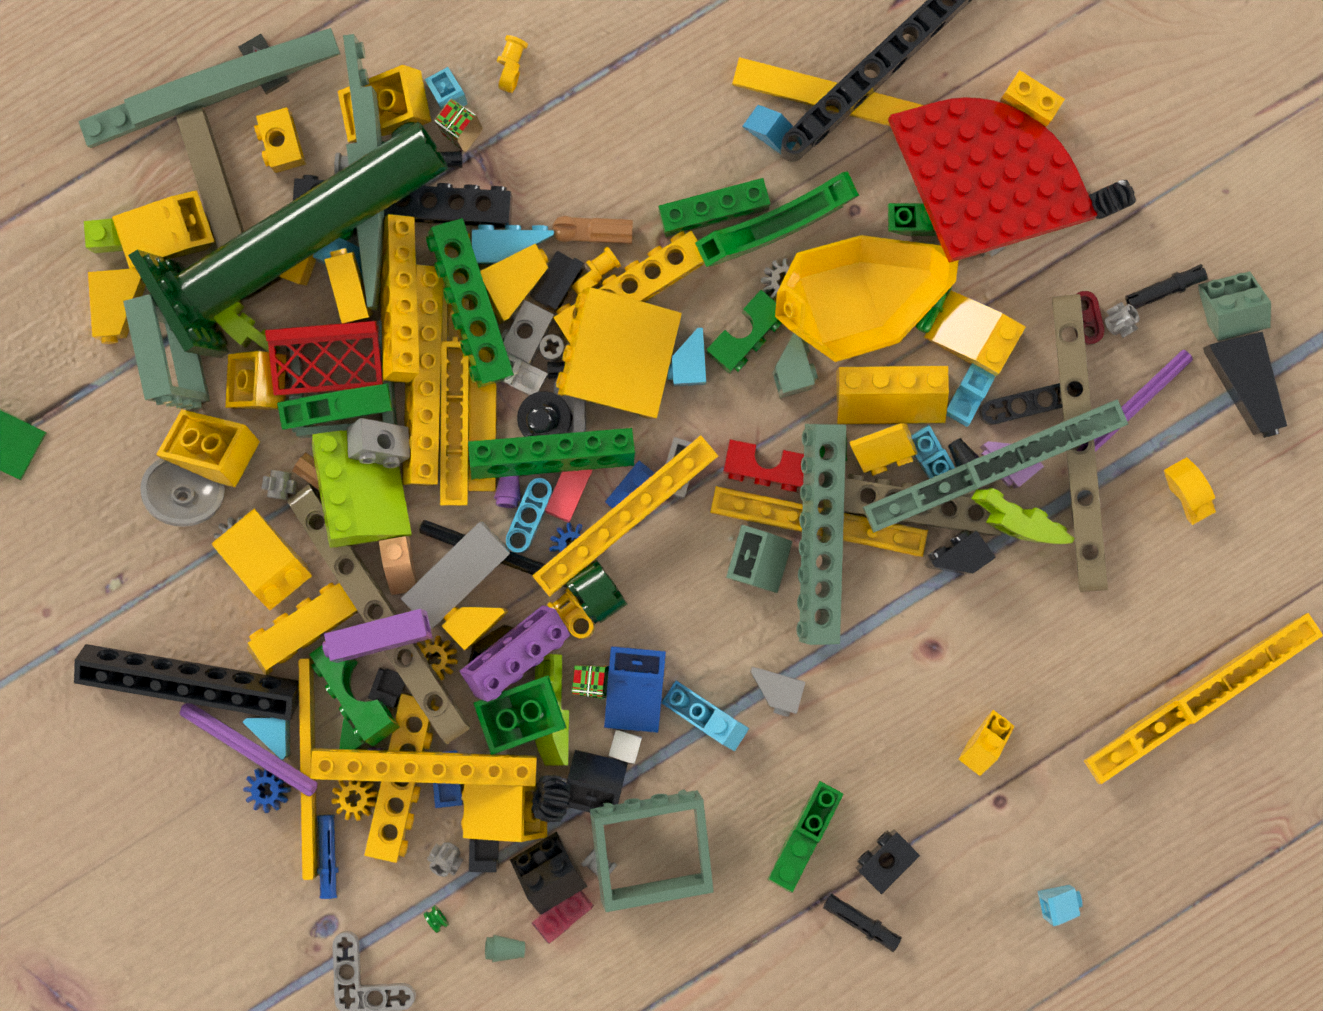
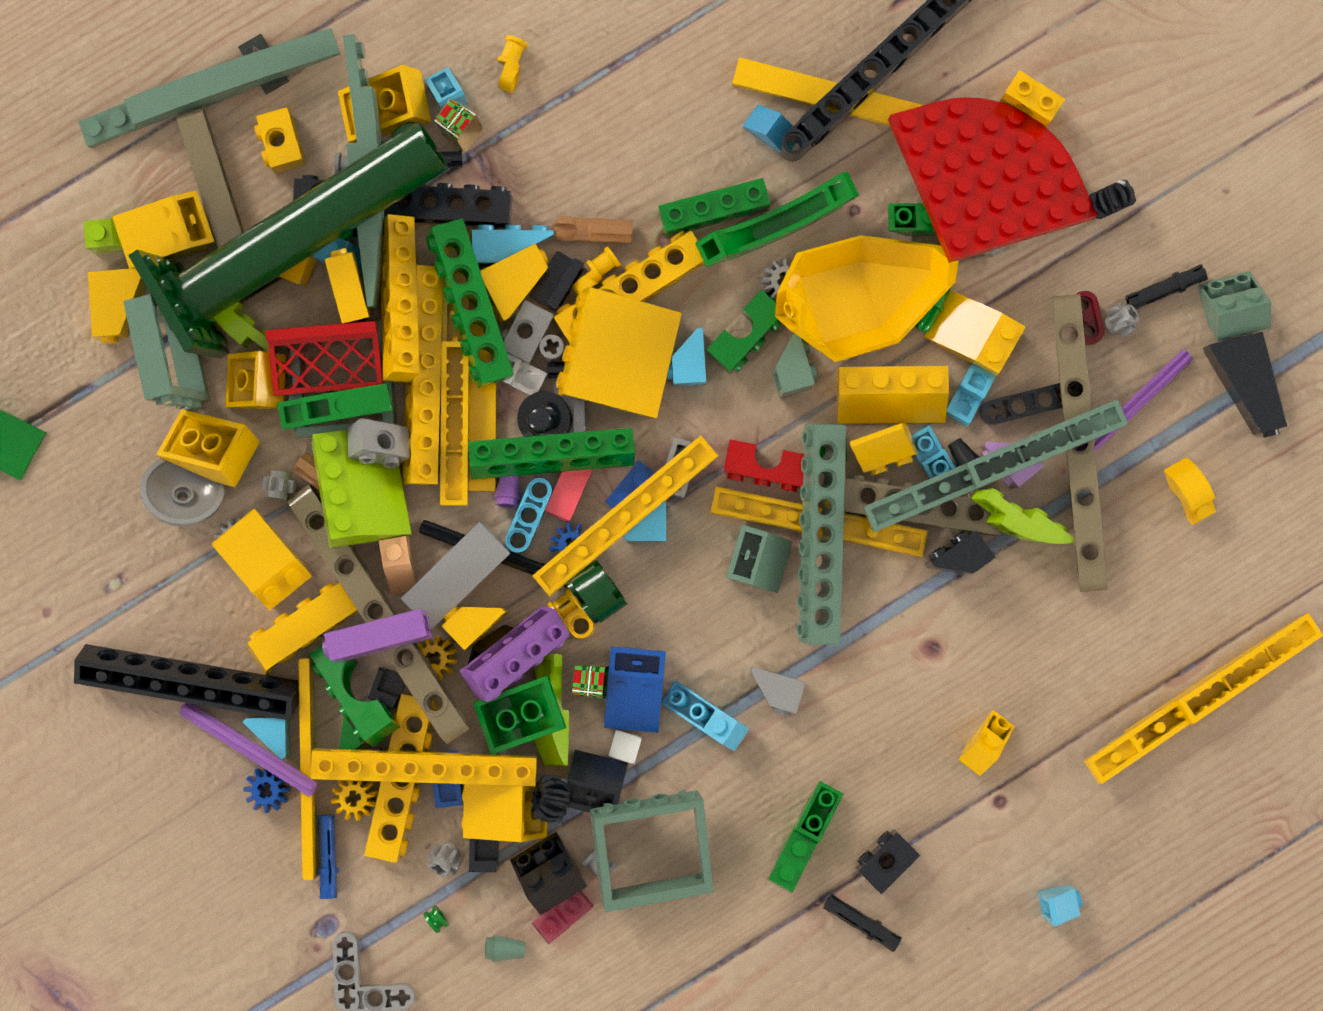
none -> medium azure slope [624,501,666,542]

